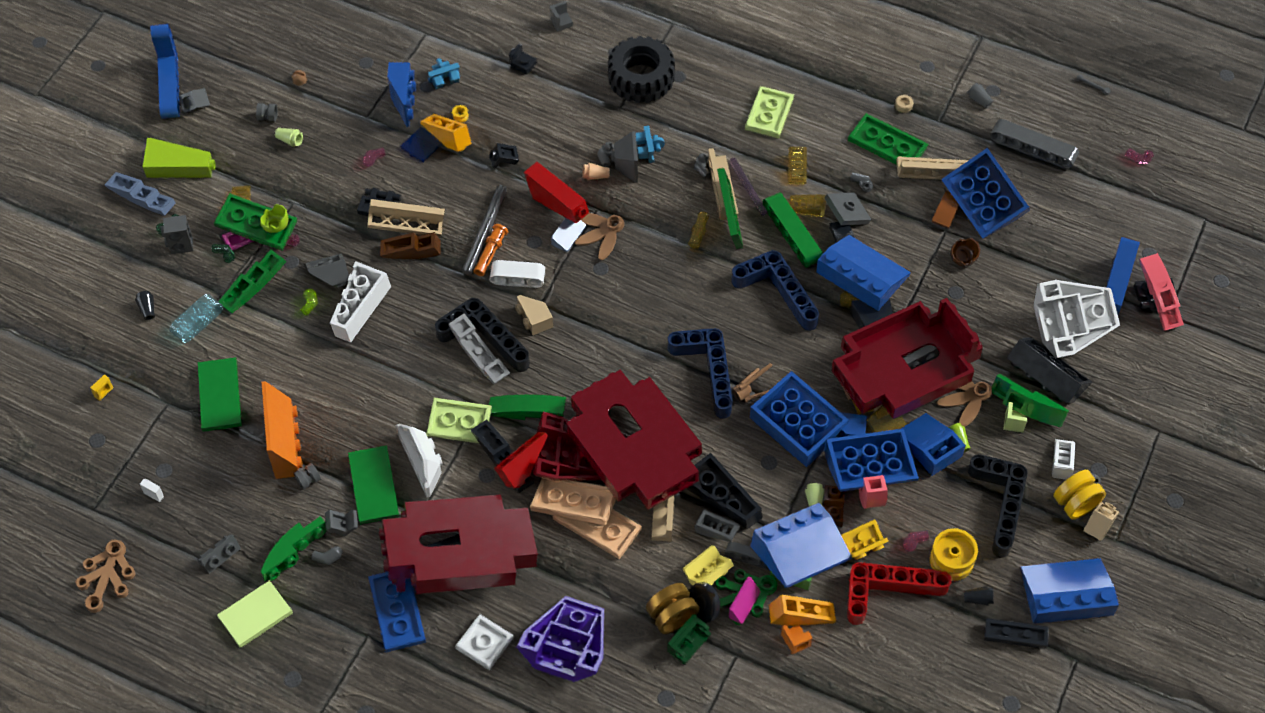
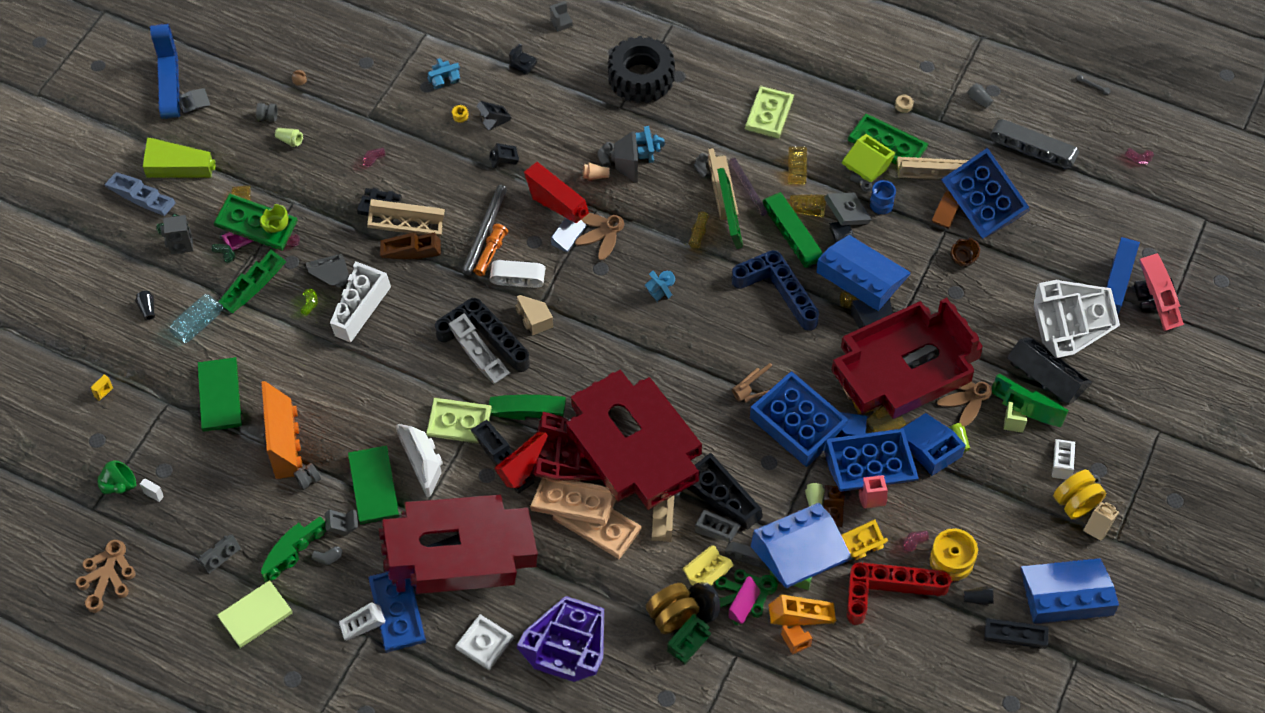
blue slope [387,62,416,127] -> none
clear blue piece [400,127,442,163] -> none
light orange slope [420,114,472,151] -> none
dark blue beam [667,328,732,419] -> none
black beam [968,454,1028,558] -> none
none -> green piece [97,461,136,494]
none -> white slope [339,602,385,640]
none -> black slope [476,101,512,130]
none -> dark azure hips [645,271,675,301]
none -> lime slope [841,134,895,183]
none -> blue wheel [870,180,896,215]

